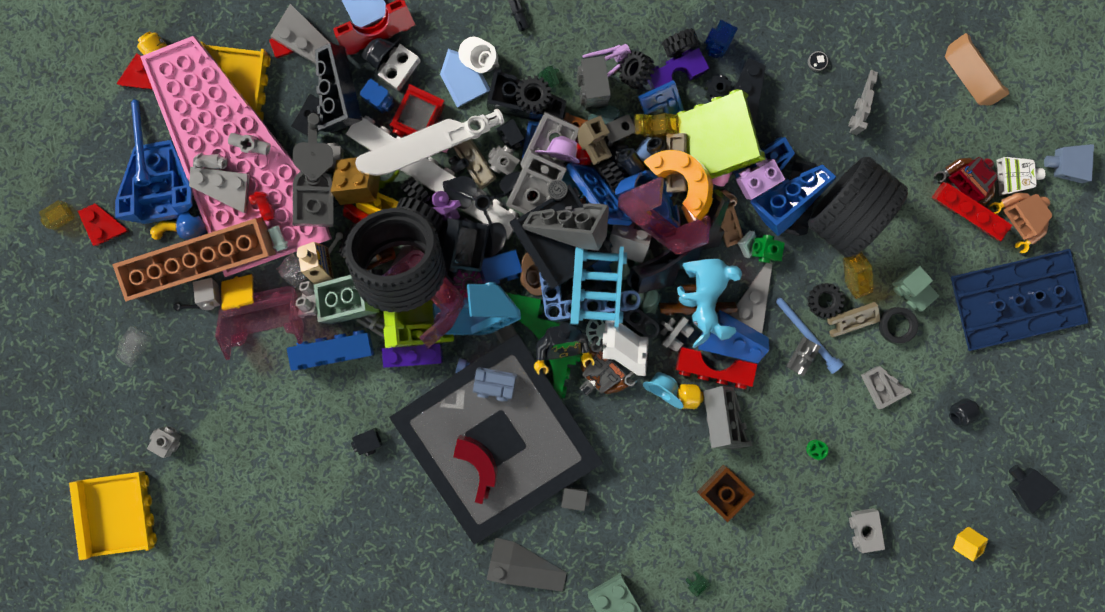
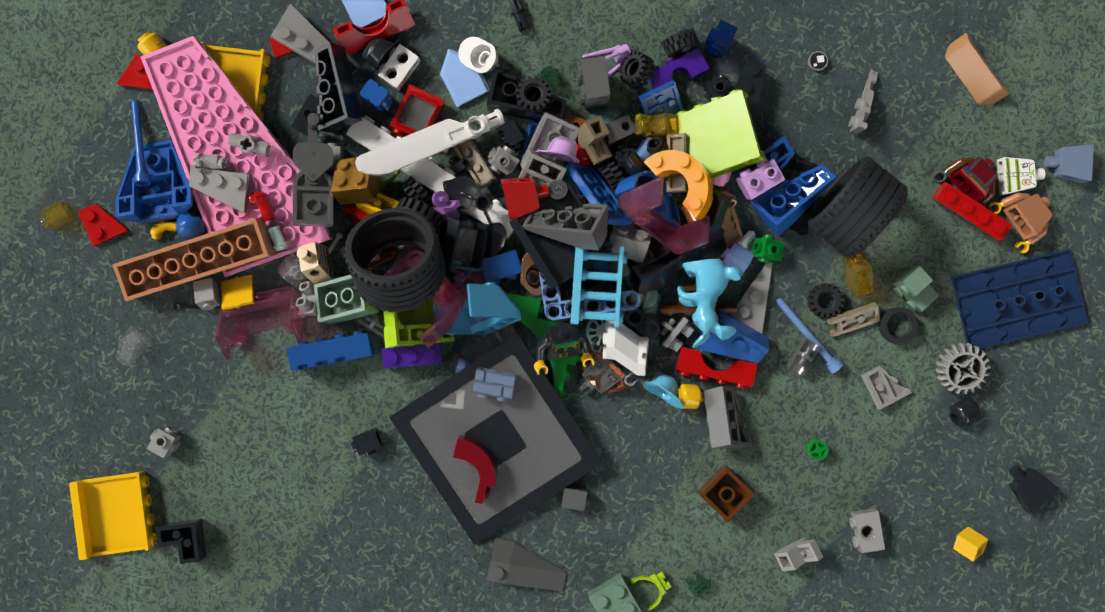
none -> black brick [156,519,207,564]
none -> red torso [501,177,549,220]
none -> lime helmet [630,571,672,611]
none -> medium blue brick [721,243,754,274]
none -> light grey brick [774,538,823,571]
none -> light grey gear [936,343,991,395]

